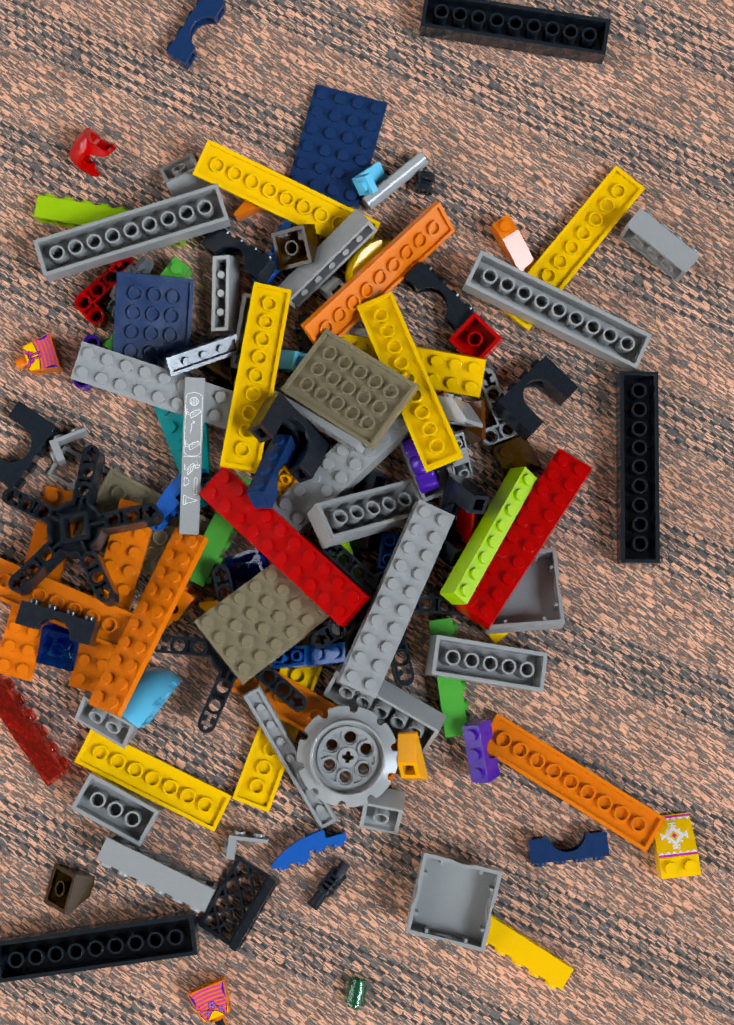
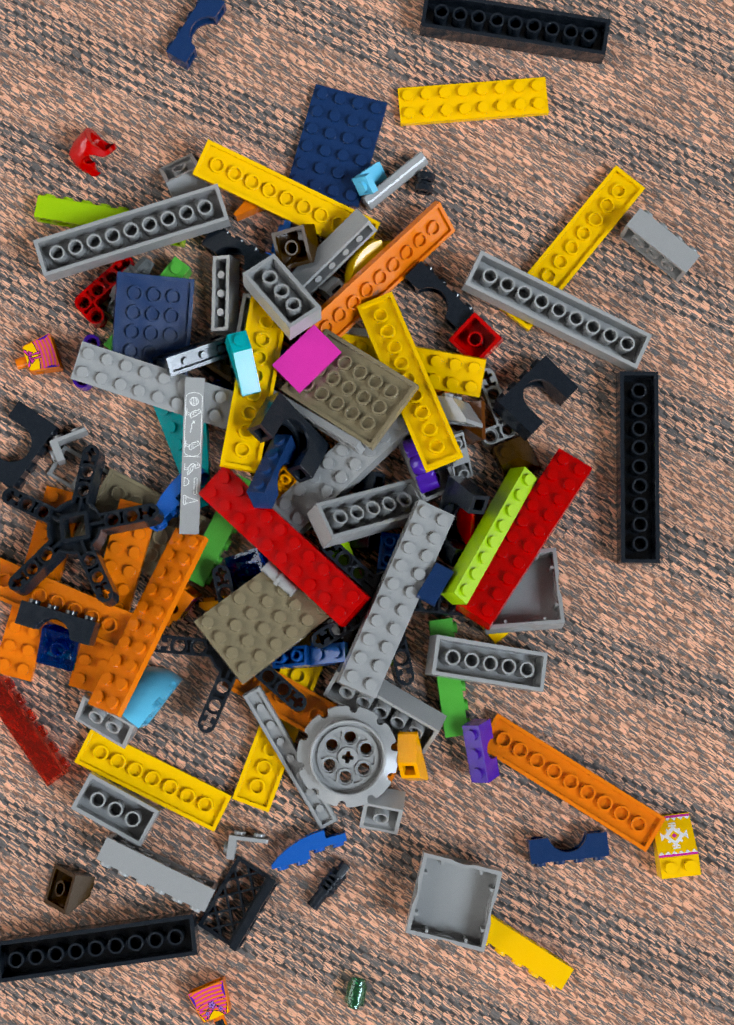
slope [490,214,535,273] -> none
none -> slope [225,330,261,397]
none -> light grey brick [242,254,321,340]
none -> light grey pin [261,561,299,597]
none -> dark pink tile [272,325,342,394]
none -> yellow plate [398,77,549,126]
none -> dark blue tile [416,562,454,607]

